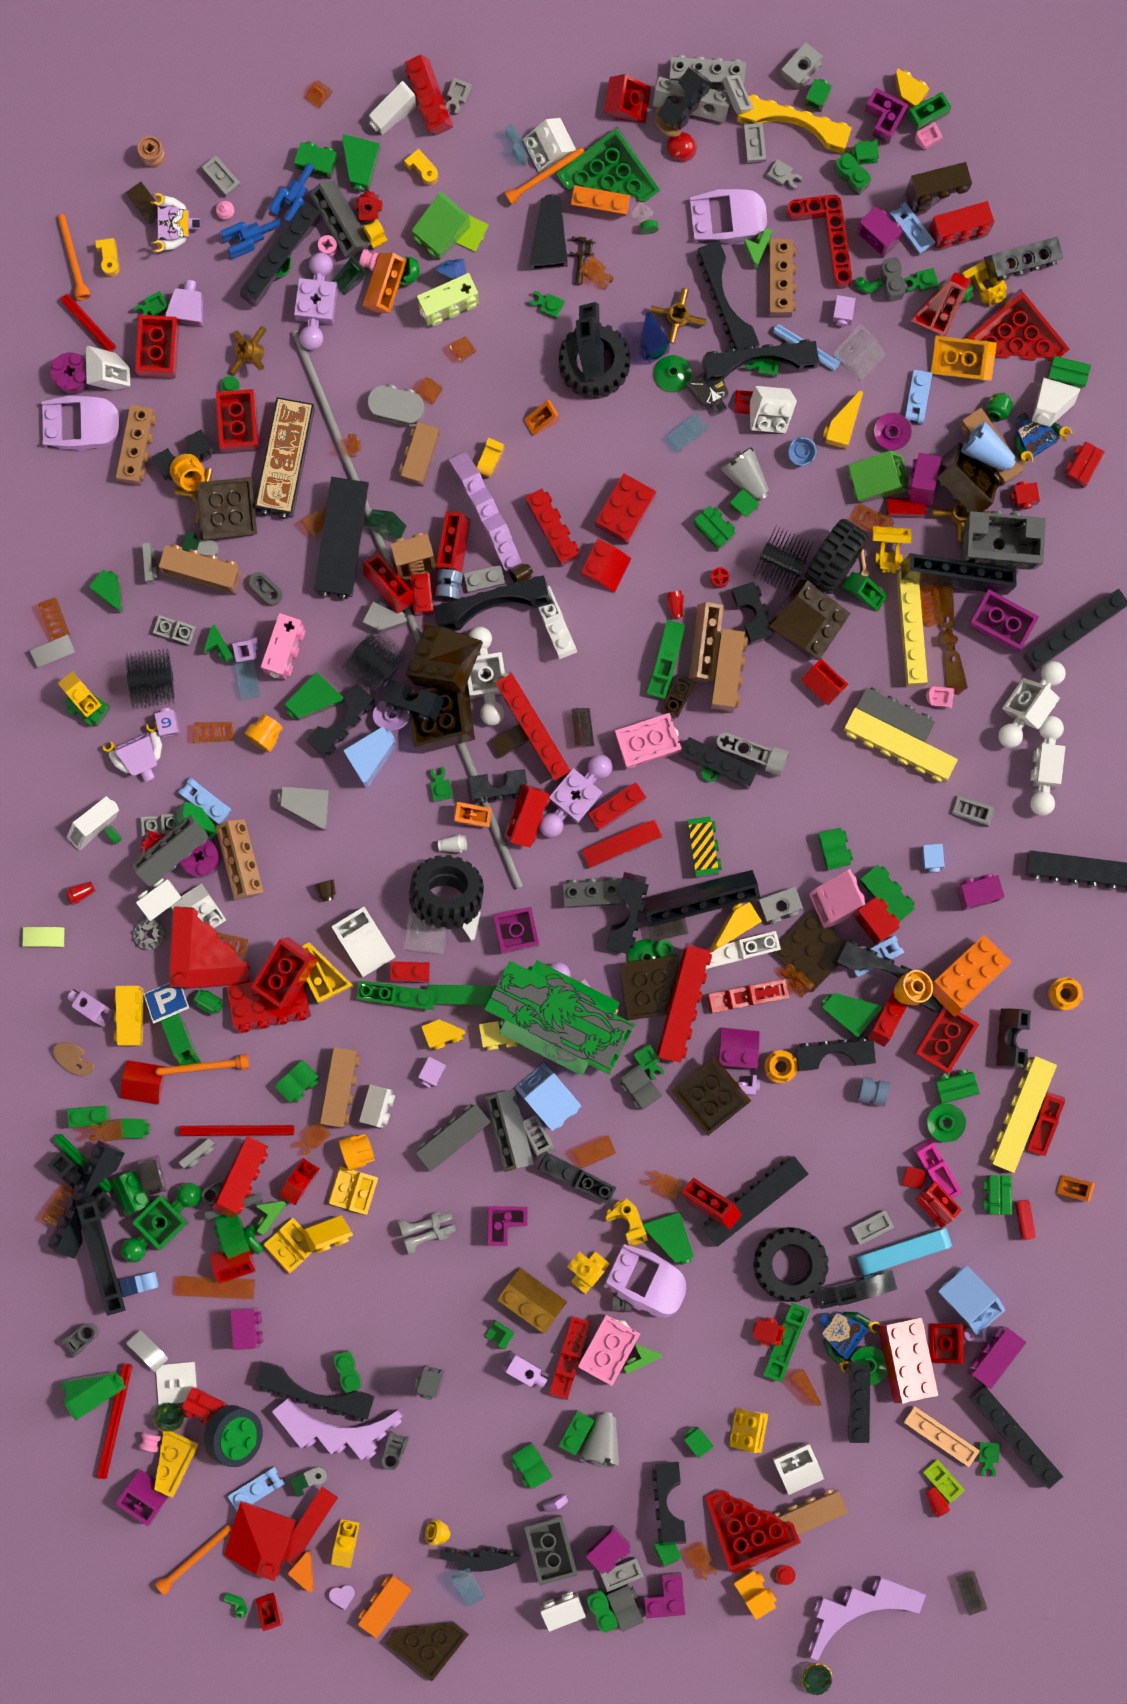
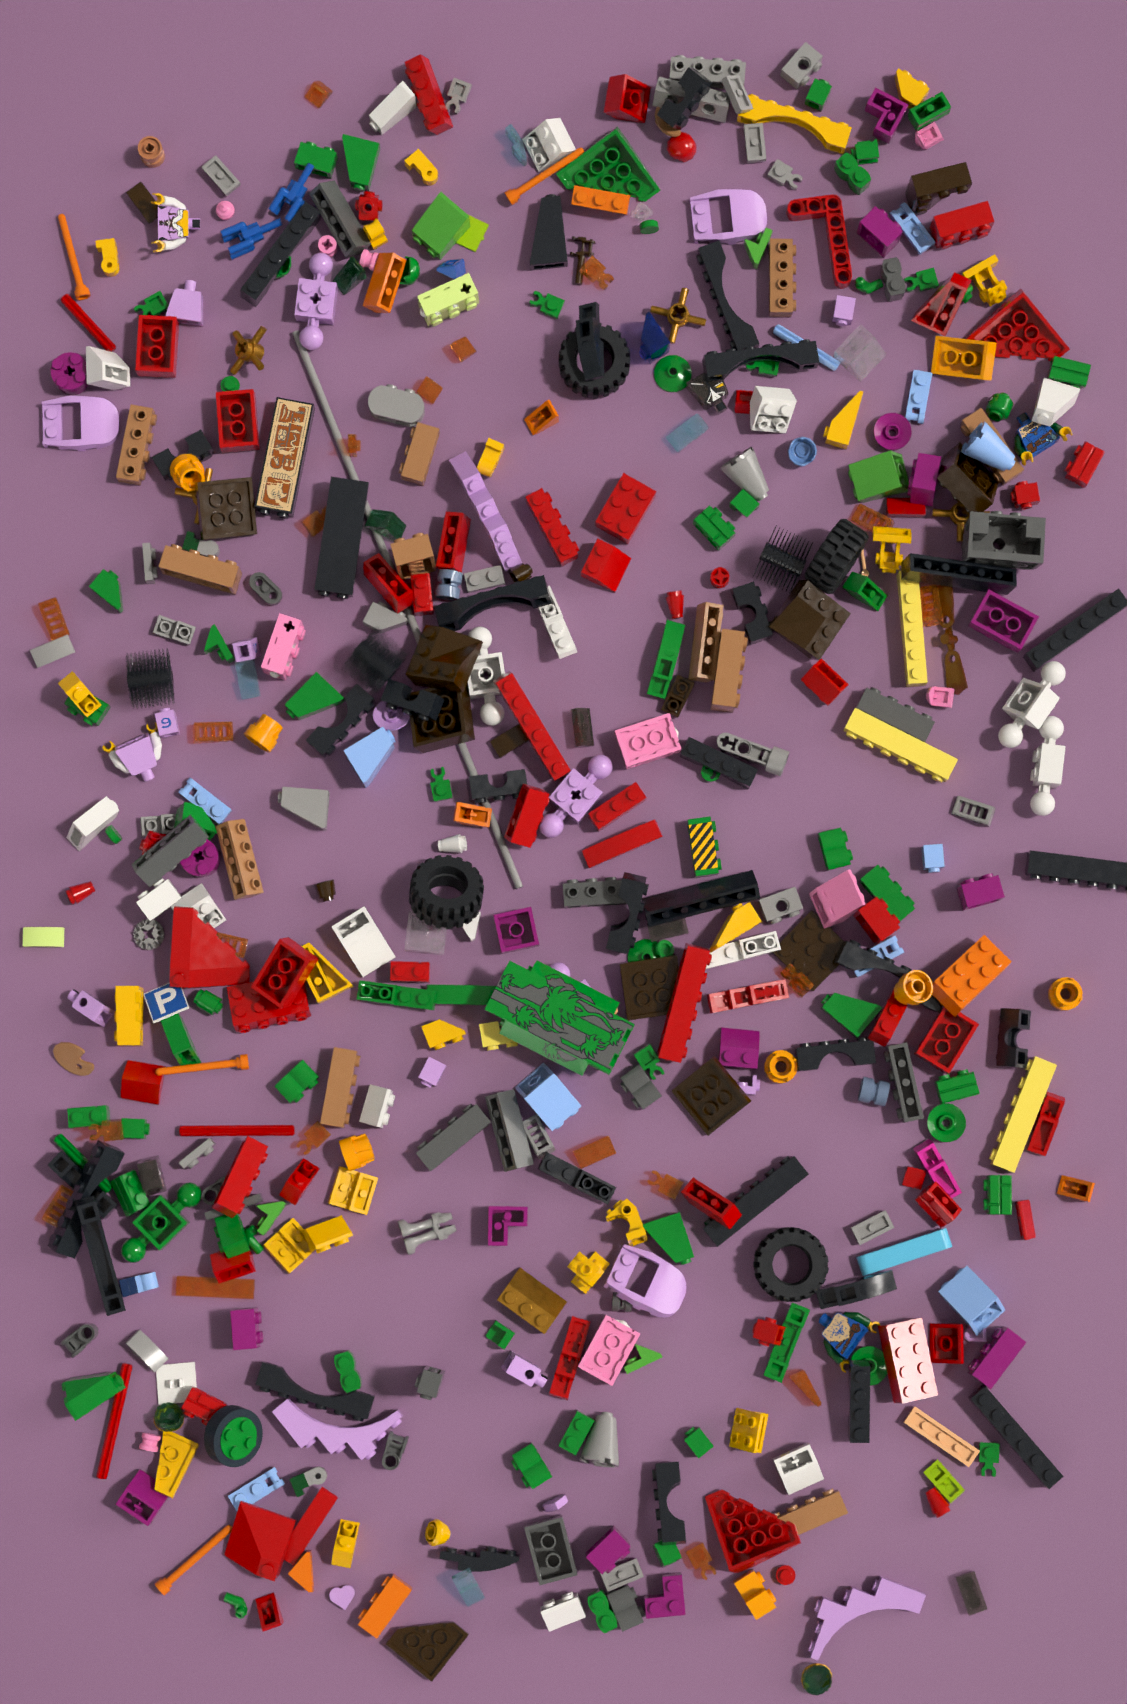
black brick [984,237,1063,281] -> none
none -> dark grey brick [884,1042,924,1123]

